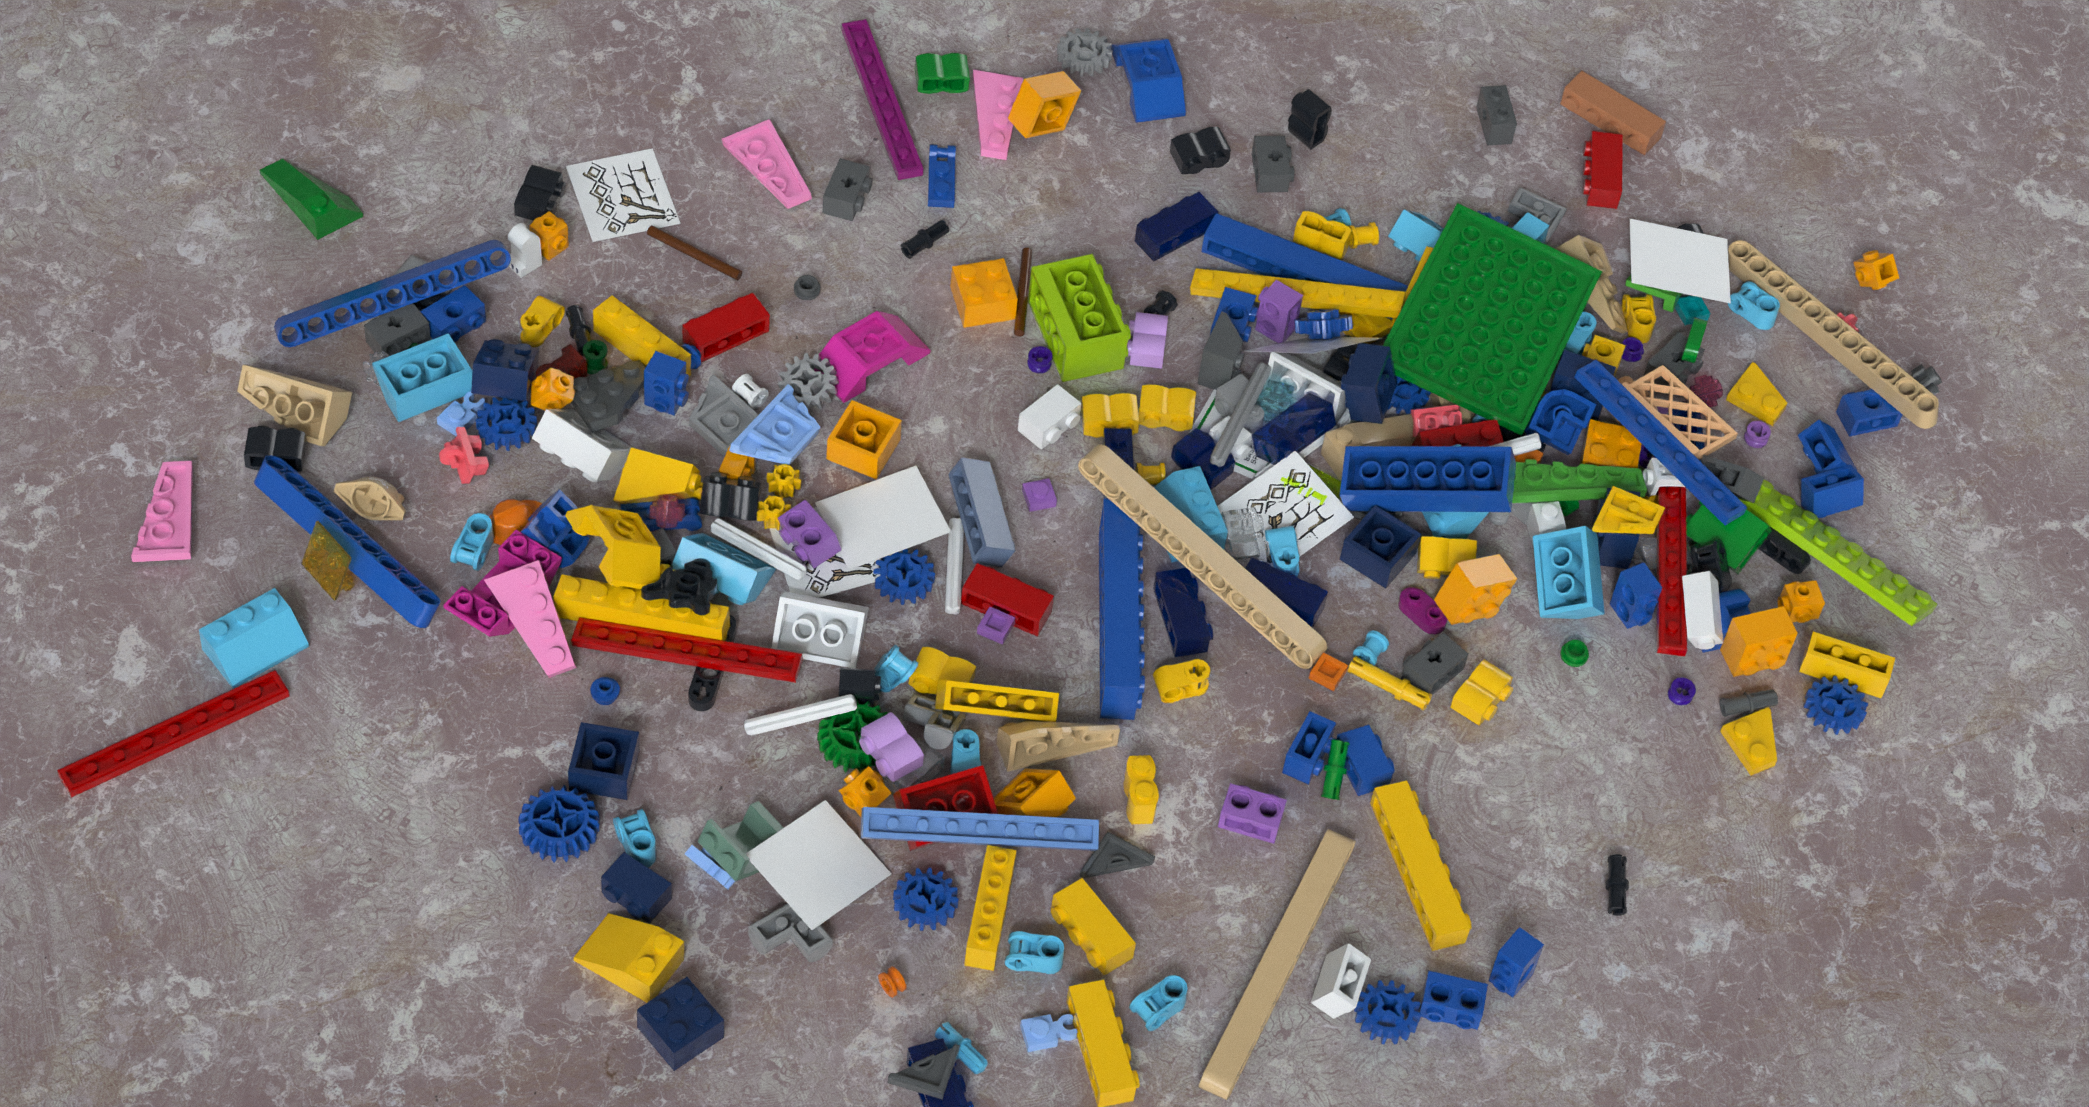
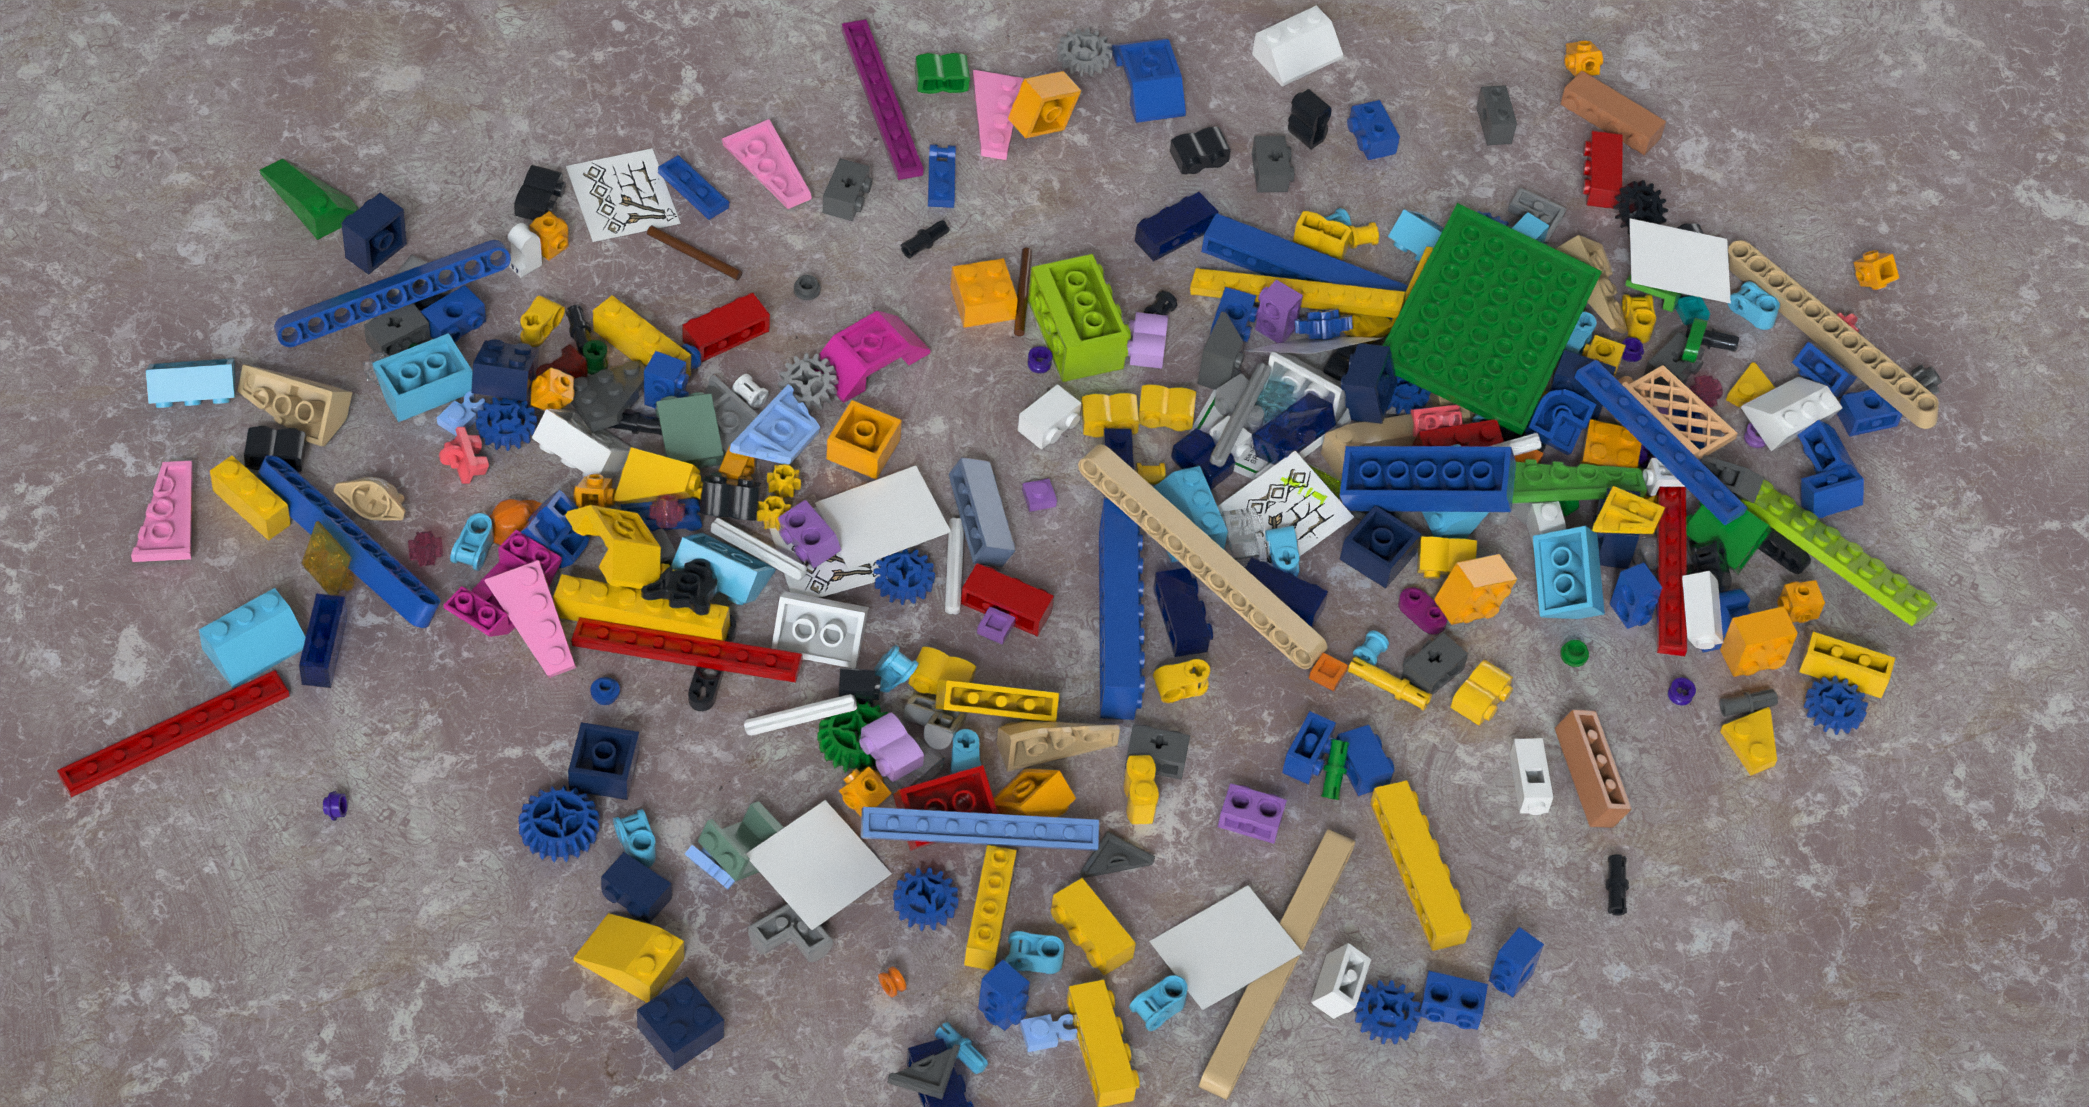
none -> medium azure slope [146,358,236,408]
none -> yellow brick [210,455,291,541]
none -> clear blue brick [299,593,348,688]
none -> dark purple plate [323,791,348,821]
none -> dark blue brick [341,192,407,275]
none -> clear pink gear [408,531,443,567]
none -> light orange brick [574,474,616,508]
none -> black pin [608,412,662,436]
none -> sand green panel [655,392,723,469]
none -> blue tile [658,155,730,220]
none -> blue brick [978,959,1030,1031]
none -> dark grey brick [1125,724,1190,780]
none -> white sticker [1149,886,1303,1010]
none -> white slope [1252,5,1343,87]
none -> blue brick [1347,100,1400,160]
none -> white brick [1509,738,1553,815]
none -> nougat brick [1554,710,1632,828]
none -> light orange brick [1564,40,1603,77]
none -> black gear [1613,180,1668,235]
none -> black axle [1686,325,1739,352]
none -> white slope [1741,377,1842,451]
none -> blue brick [1792,341,1857,398]

